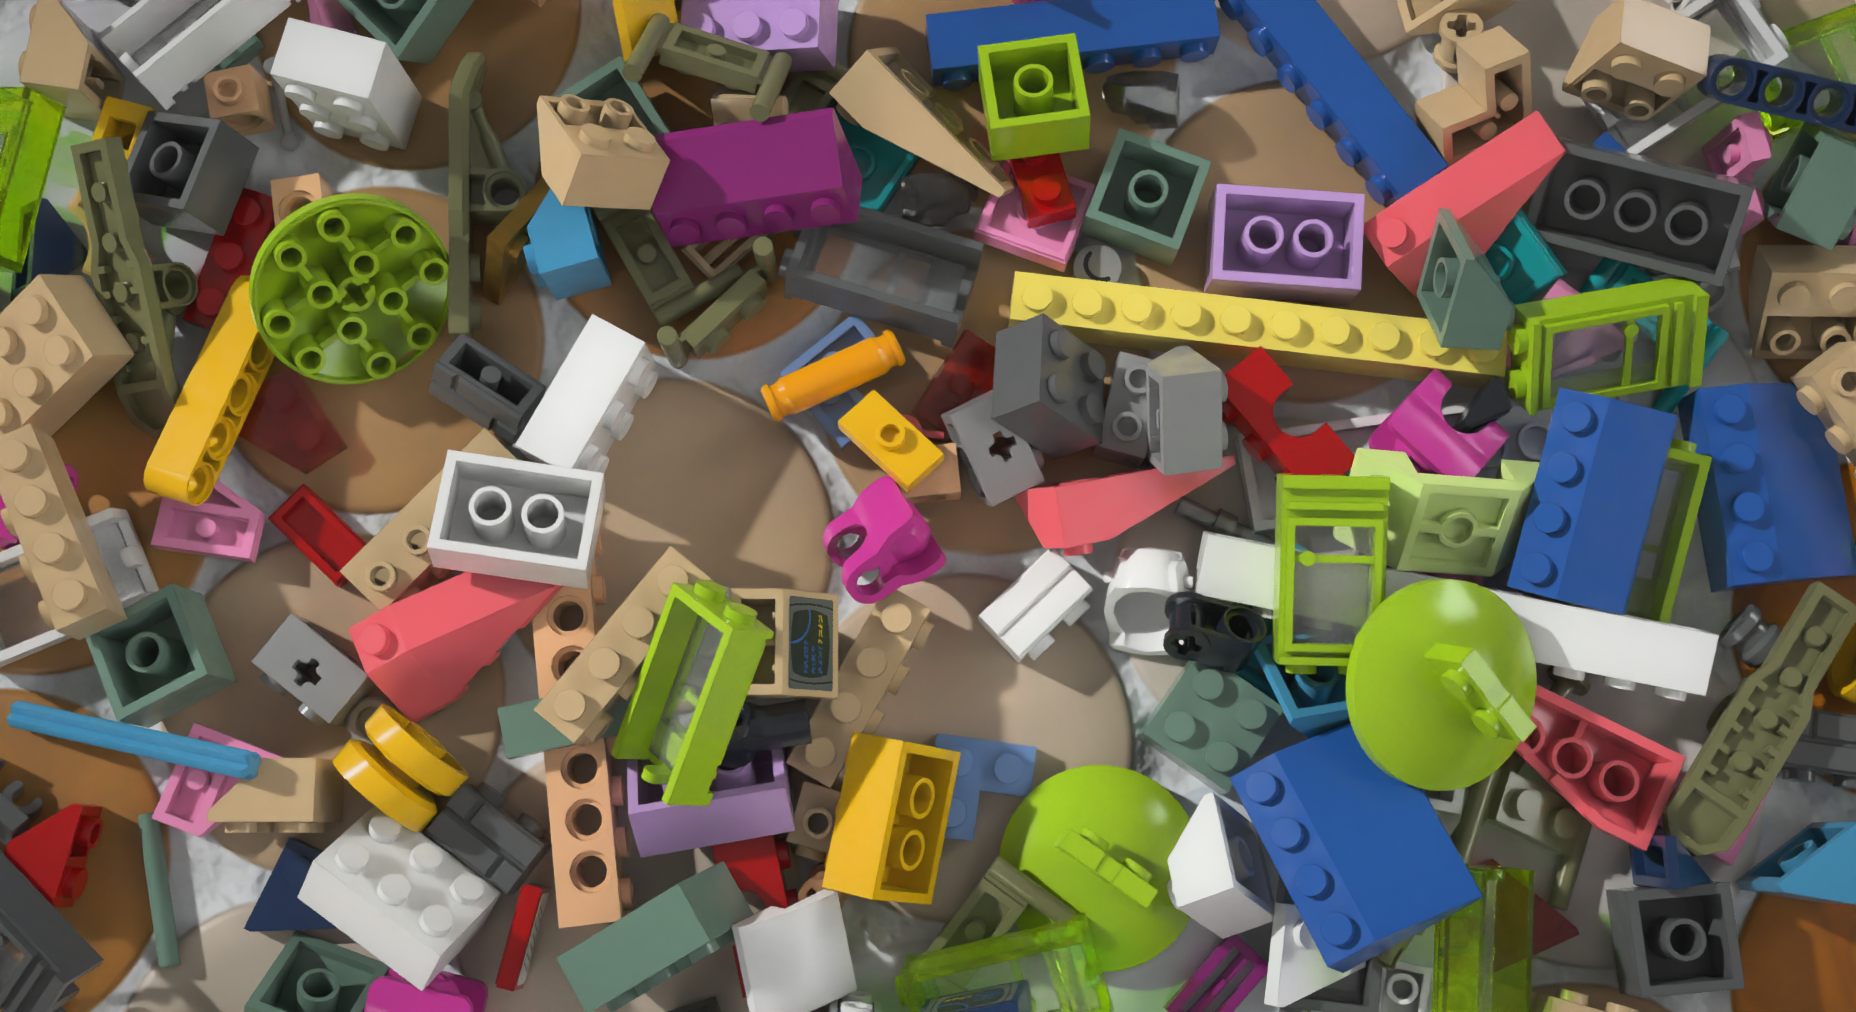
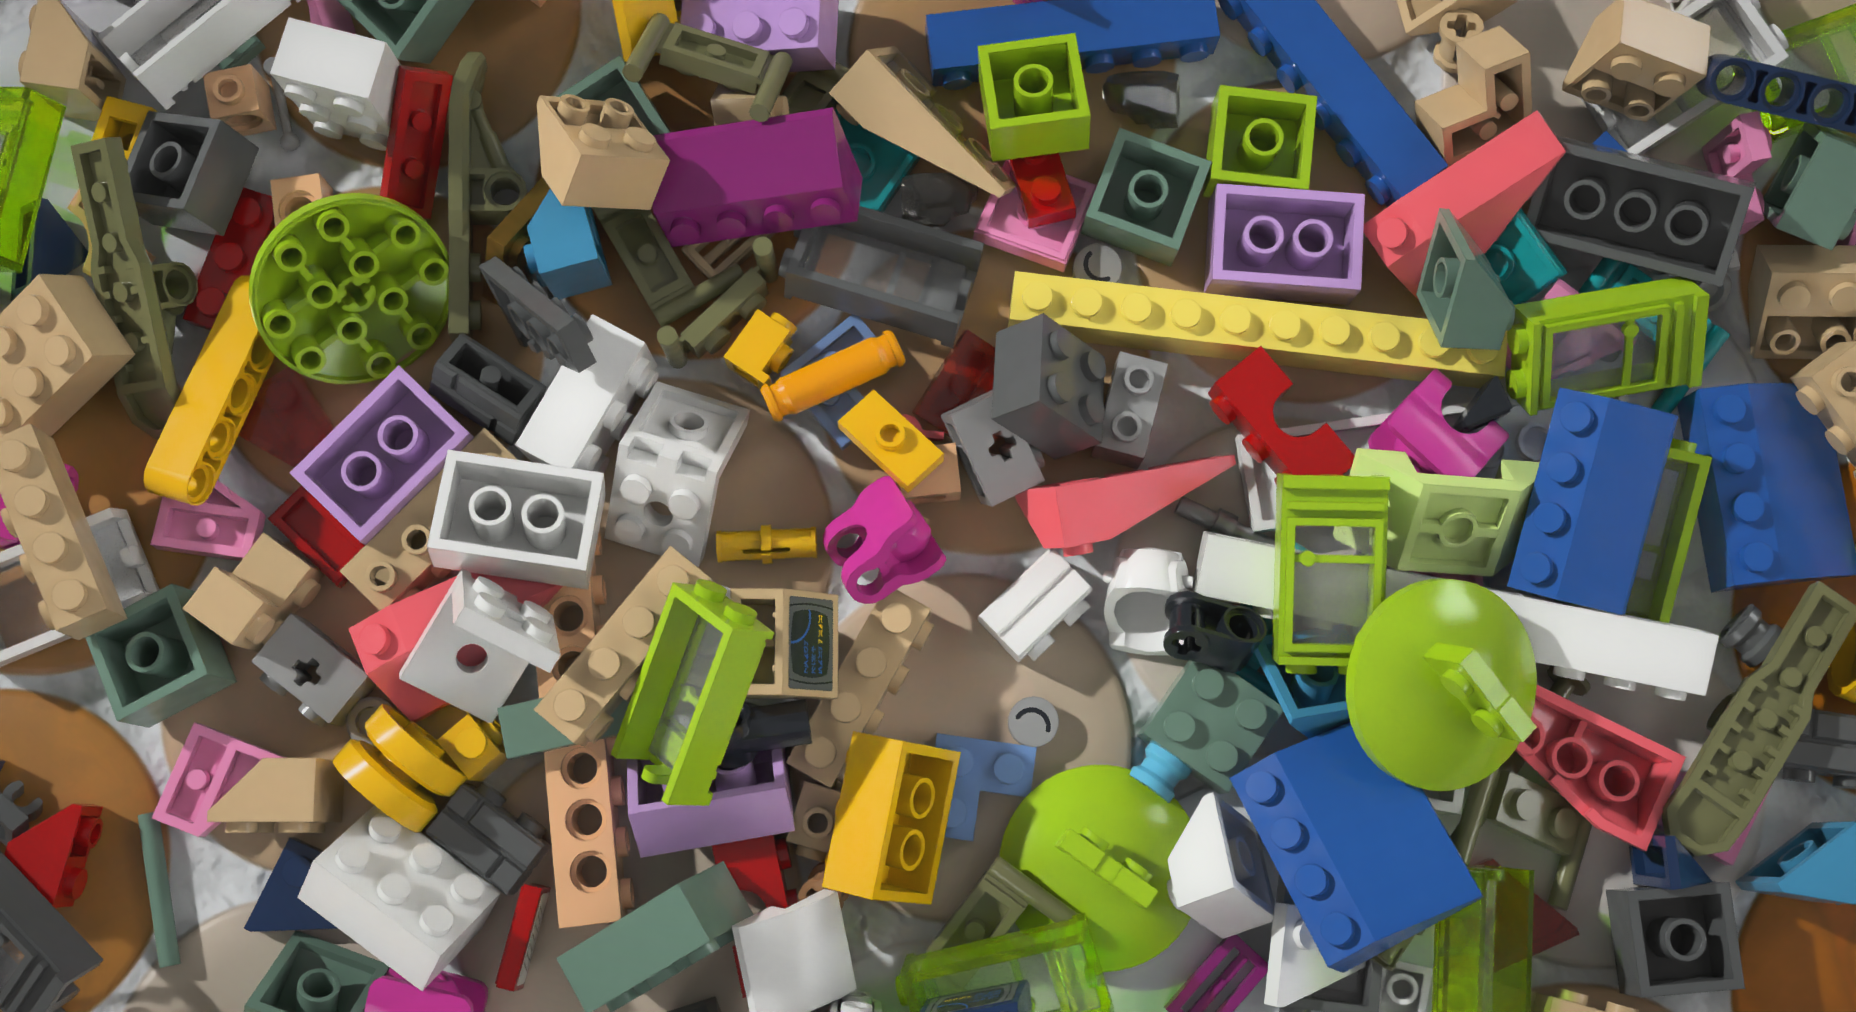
dark azure axle [7,700,261,780] -> none
light grey slope [1146,345,1228,476] -> none
none -> tan brick [182,532,325,652]
none -> lavender brick [290,365,474,545]
none -> red plate [380,65,453,219]
none -> white bracket [399,568,561,723]
none -> yellow brick [436,714,508,782]
none -> dark grey wing [479,256,597,373]
none -> white bracket [604,381,750,567]
none -> yellow pin [716,524,818,564]
none -> yellow brick [723,309,797,389]
none -> light grey tile [1008,696,1059,747]
none -> medium azure wheel [1129,742,1192,803]
none -> lime brick [1202,85,1317,197]

